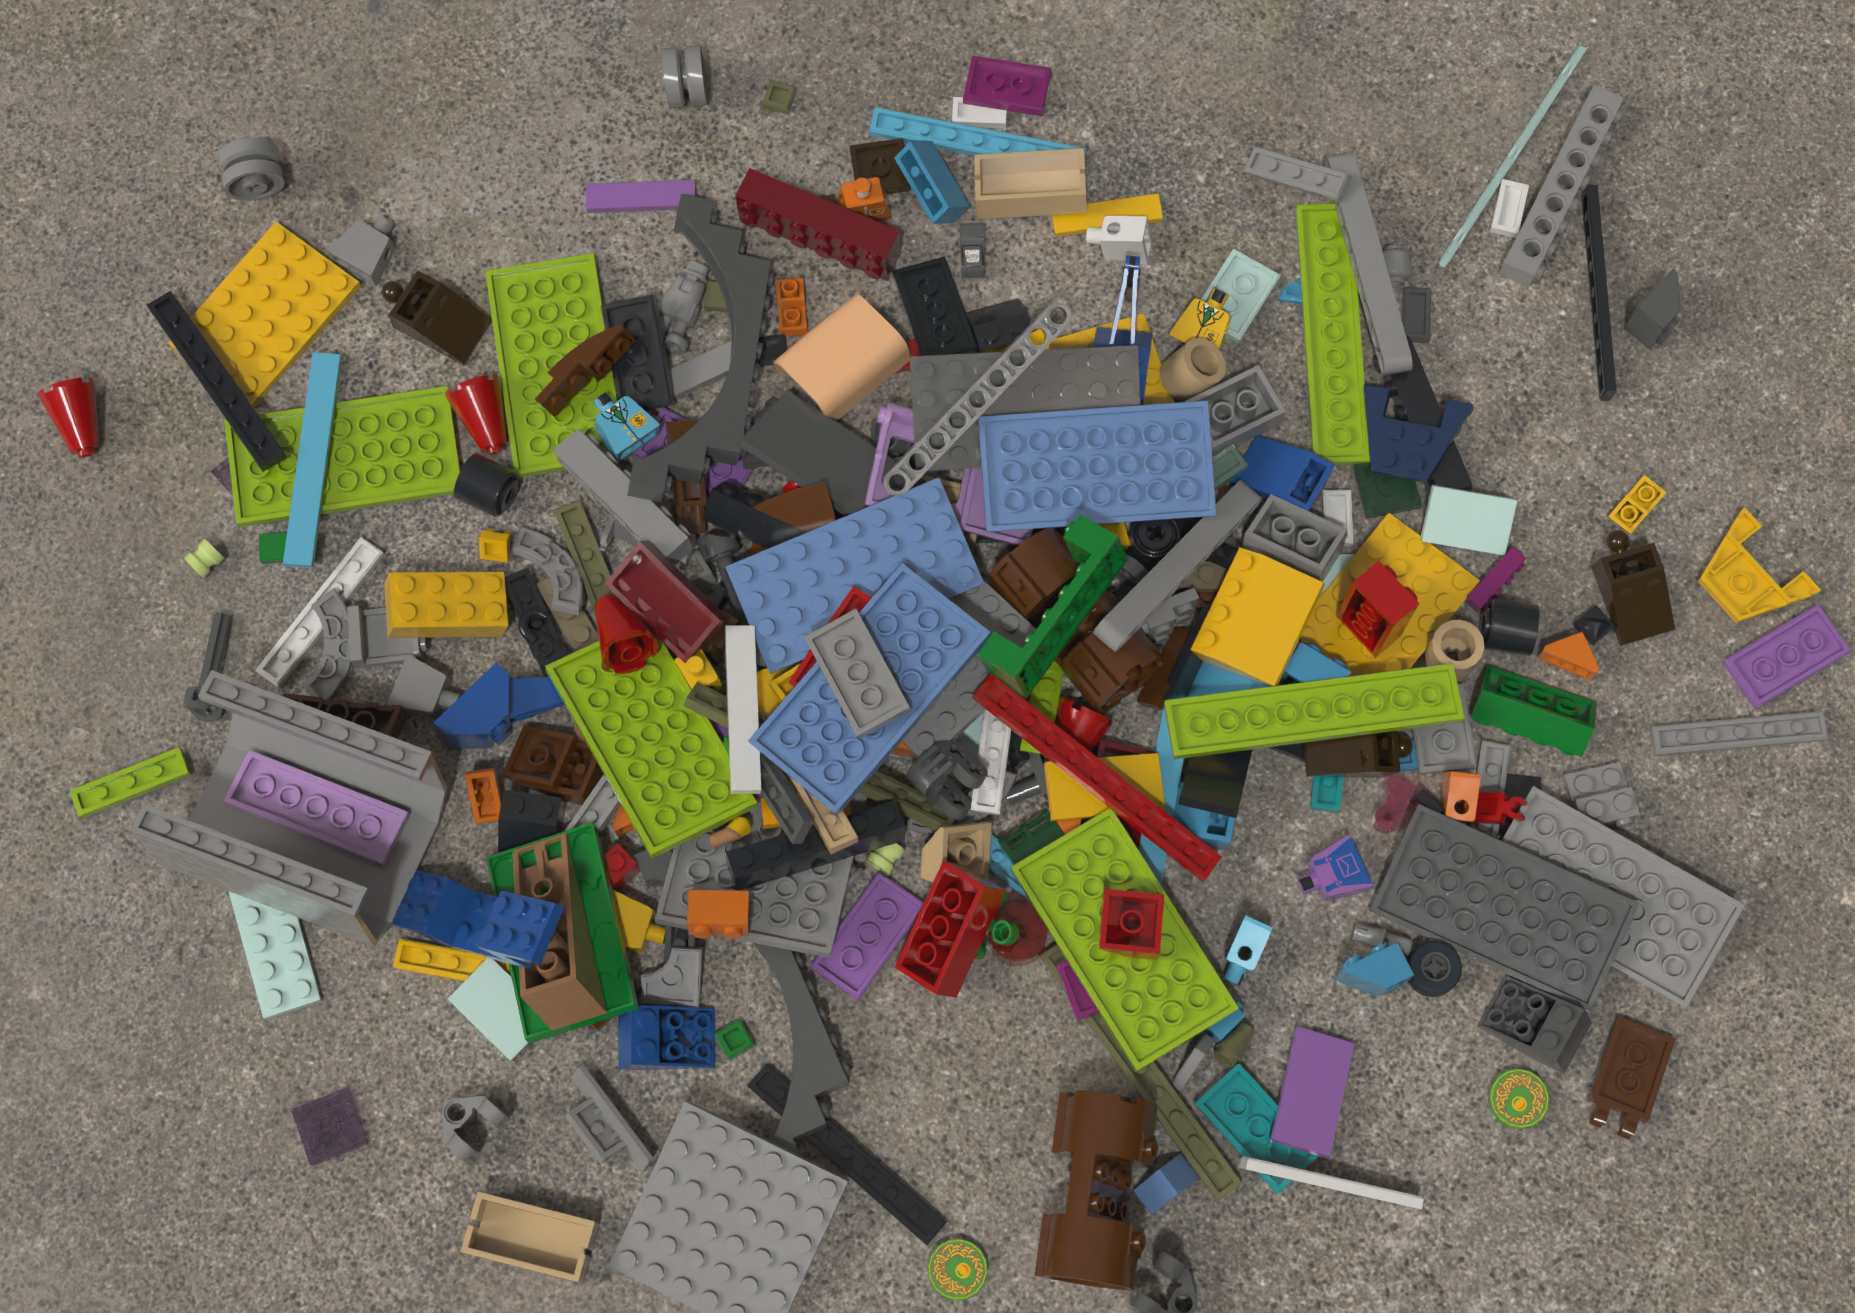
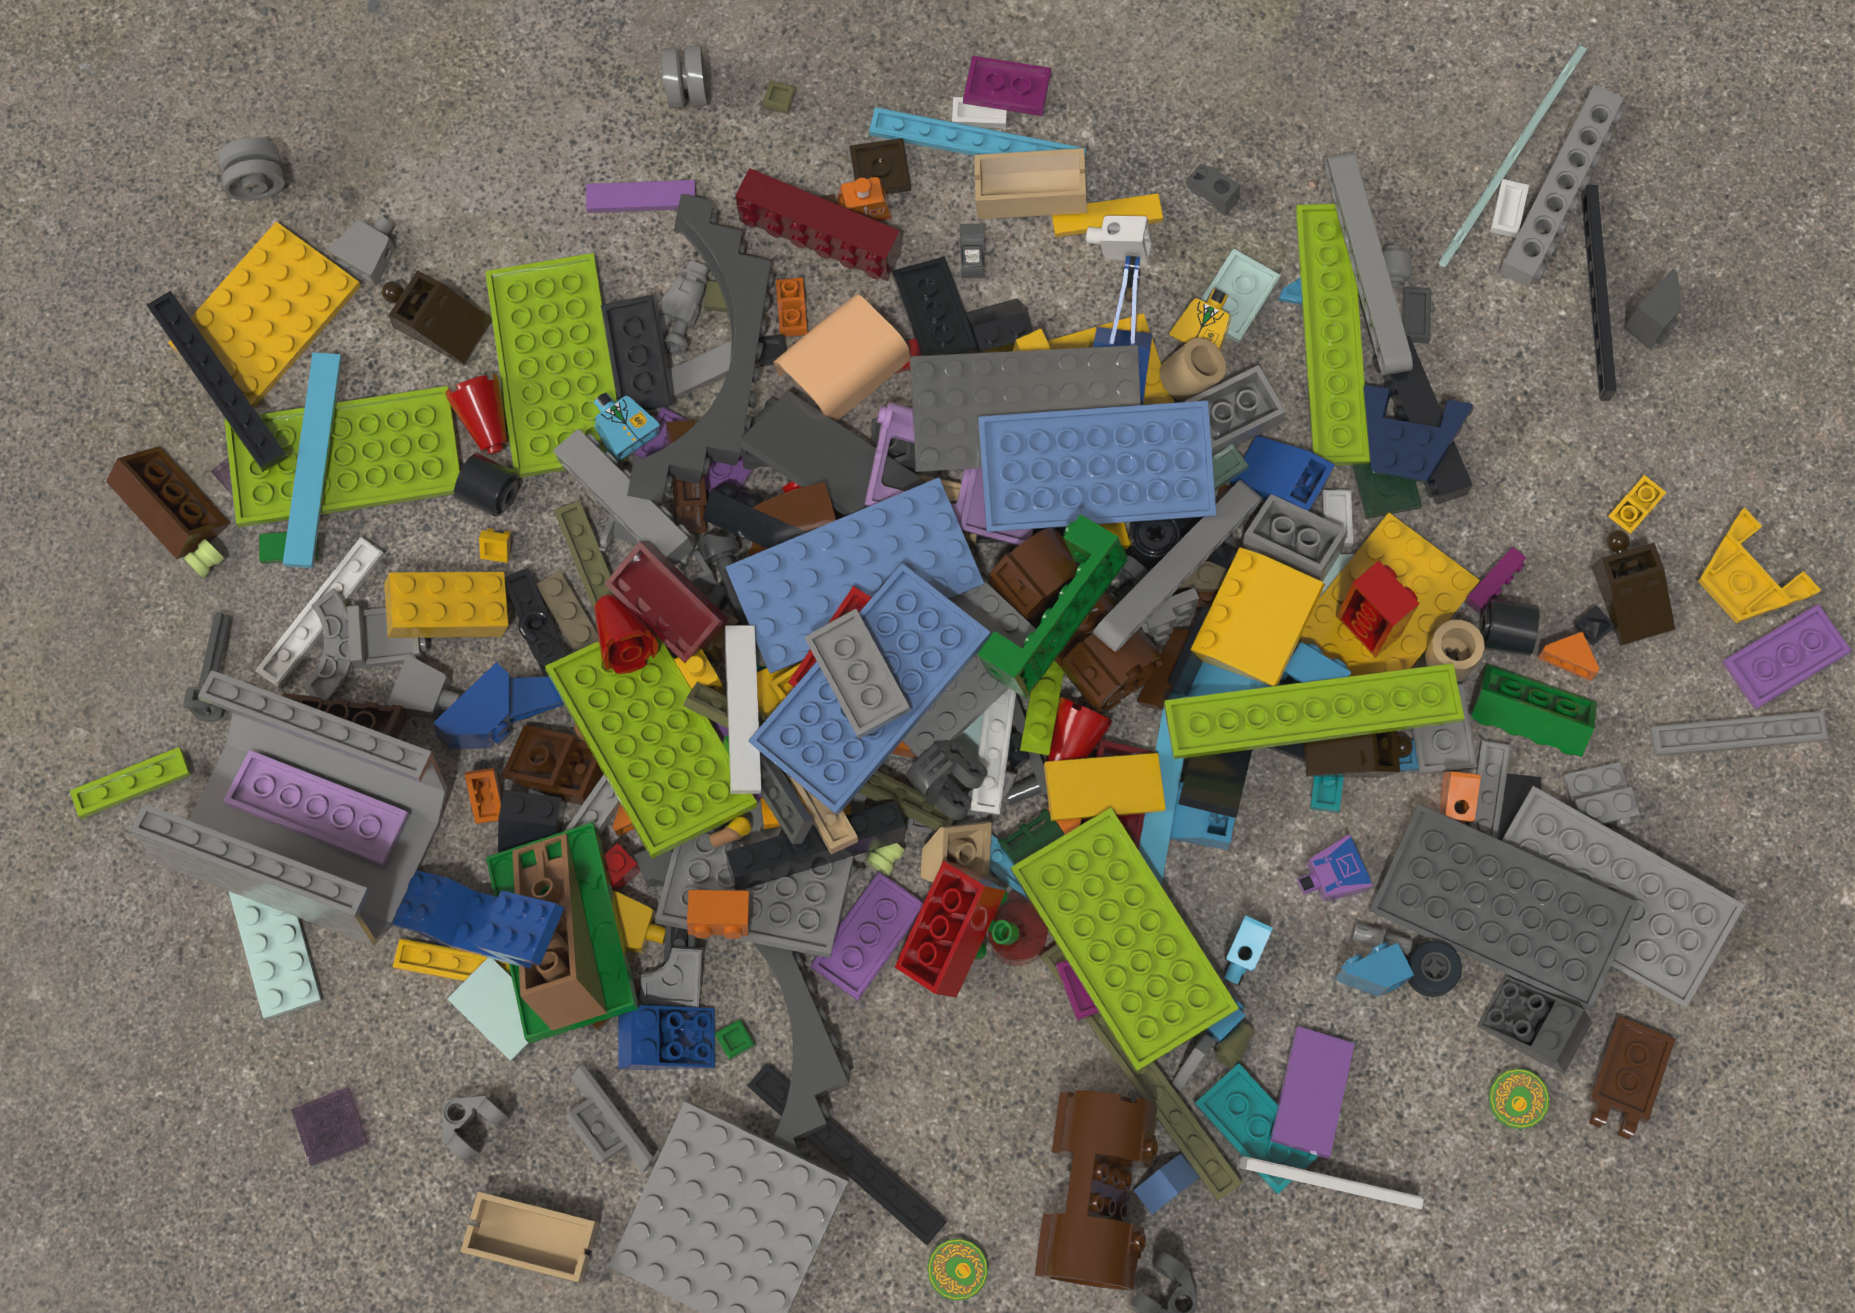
red cone [38,377,99,458] -> none
light grey tile [513,527,583,616] -> none
reddish brown slope [535,324,637,417] -> none
light grey beam [883,303,1072,496] -> none
dark azure brick [894,141,970,224] -> none
red plate [972,673,1222,882] -> none
red slope [1099,889,1165,960] -> none
light grey tile [1244,146,1352,203] -> none
clear pink leg [1372,774,1417,834] -> none
black tile [1411,789,1444,814] -> none
light aqua tile [1421,484,1517,555] -> none
red plate [1475,792,1528,824] -> none
none -> reddish brown slope [106,446,230,559]
none -> dark grey leg [1186,164,1240,216]

